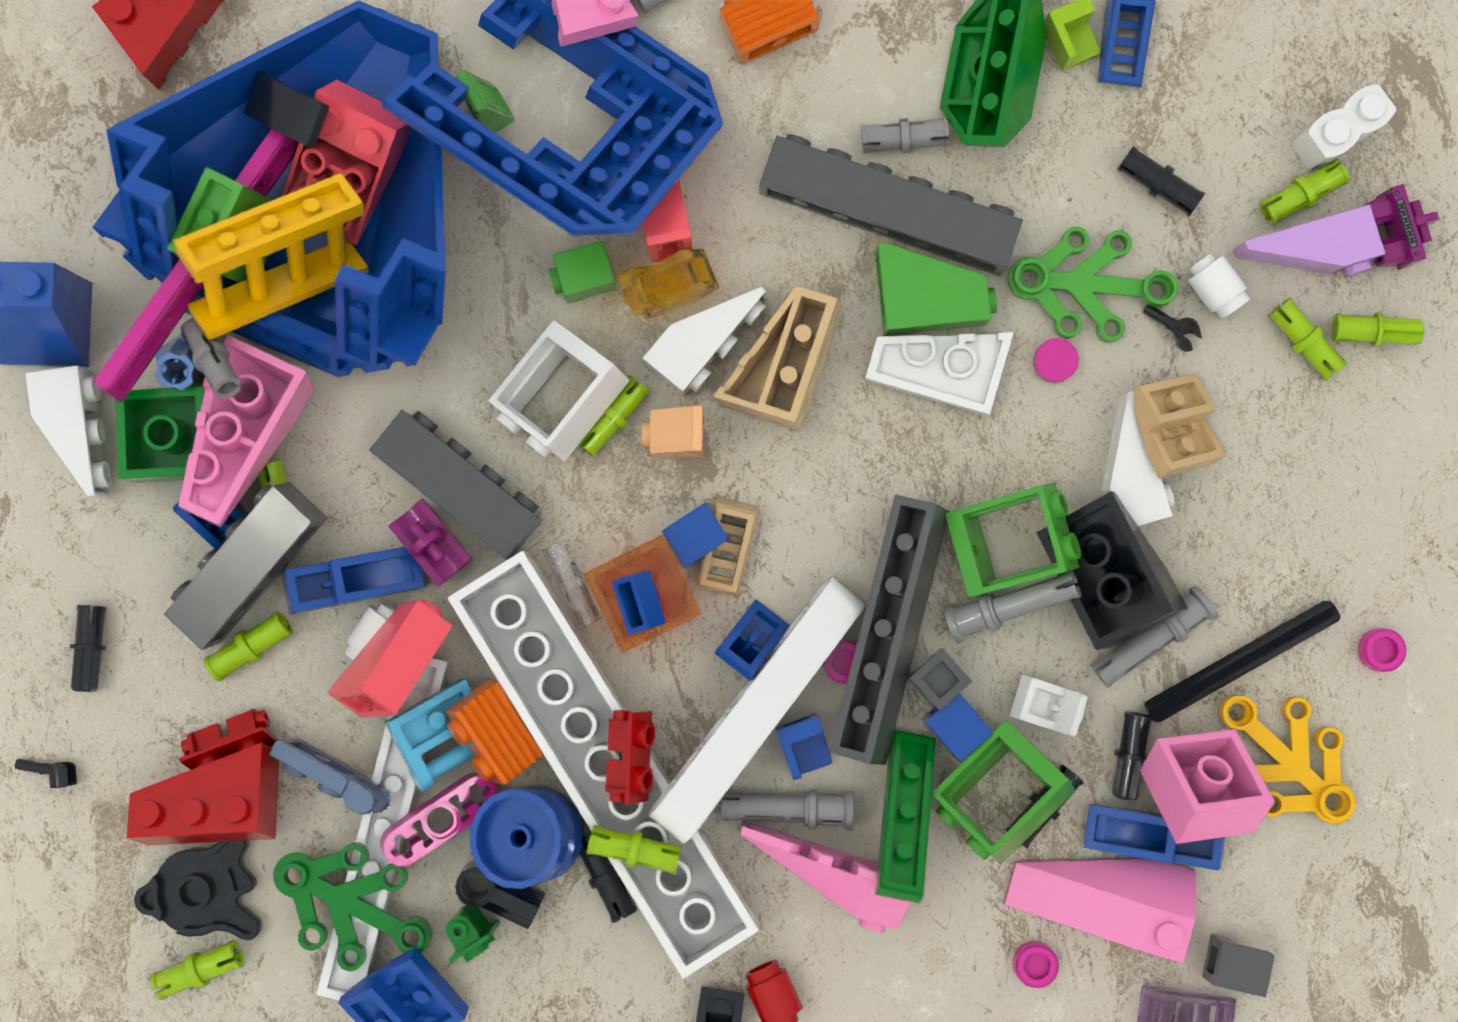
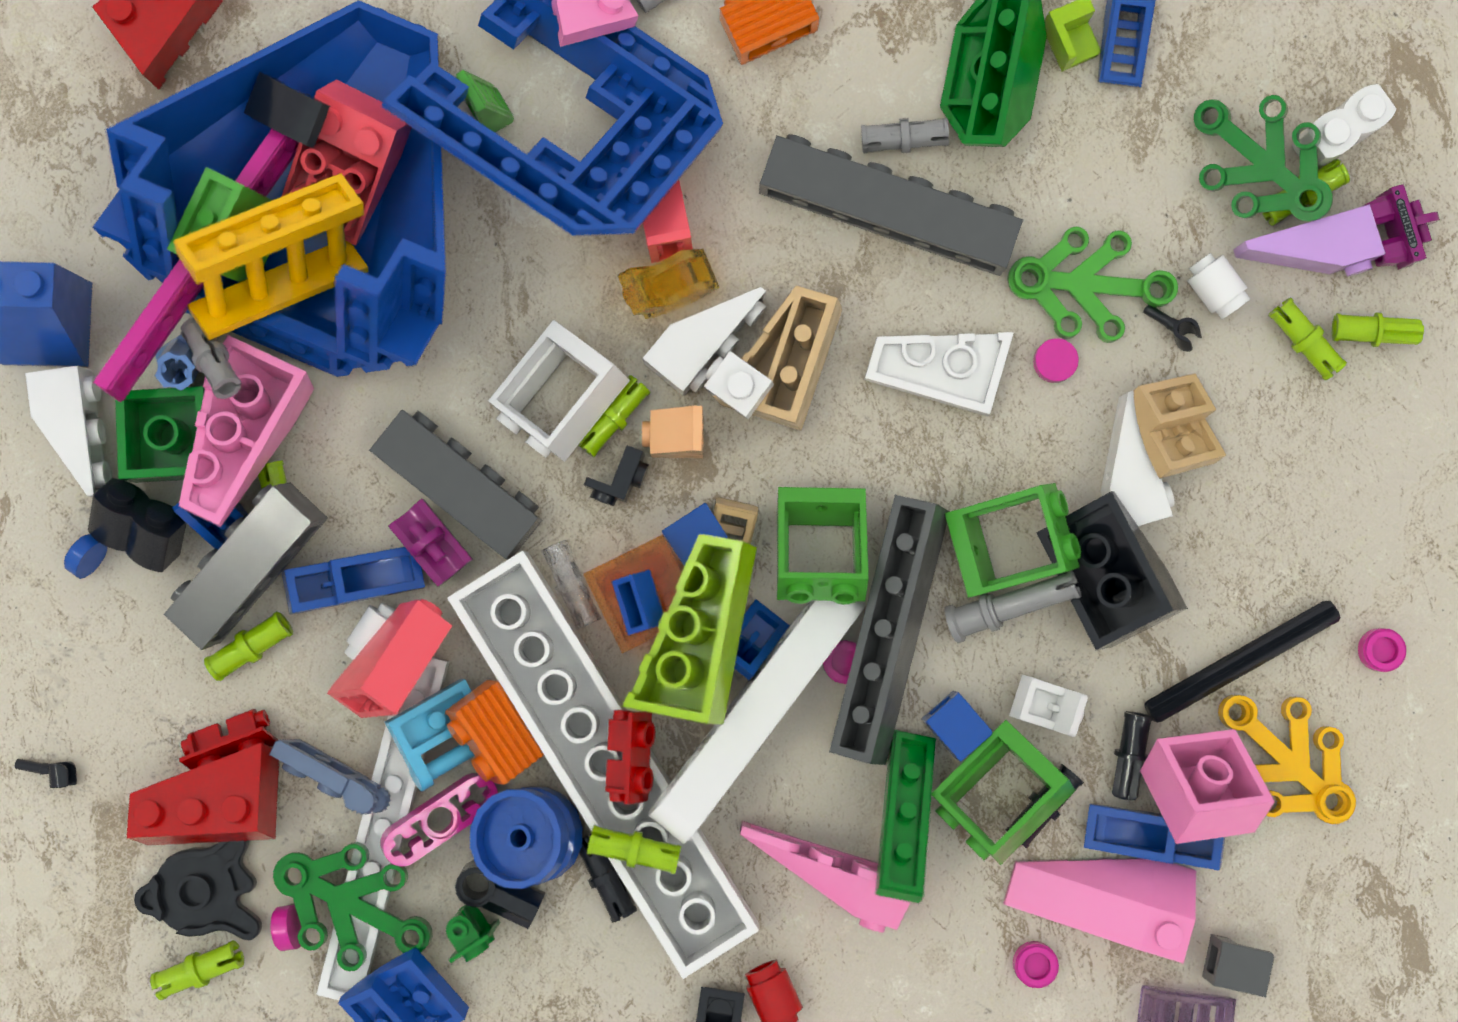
black axle [69,605,107,692] -> none
bright green brick [548,240,617,304] -> none
light grey pin [721,790,854,831] -> none
blue panel [775,713,832,780] -> none
bright green slope [874,243,997,336] -> none
dark grey panel [907,648,972,711] -> none
light grey pin [1091,586,1219,688] -> none
black pin [1117,146,1205,216] -> none
none -> blue tile [64,534,107,579]
none -> black brick [88,478,187,572]
none -> dark pink tile [270,905,302,951]
none -> black bracket [584,445,649,507]
none -> lime wedge [622,534,757,725]
none -> white bracket [704,351,774,419]
none -> bright green window [777,487,869,604]
none -> green plant [1194,95,1333,221]

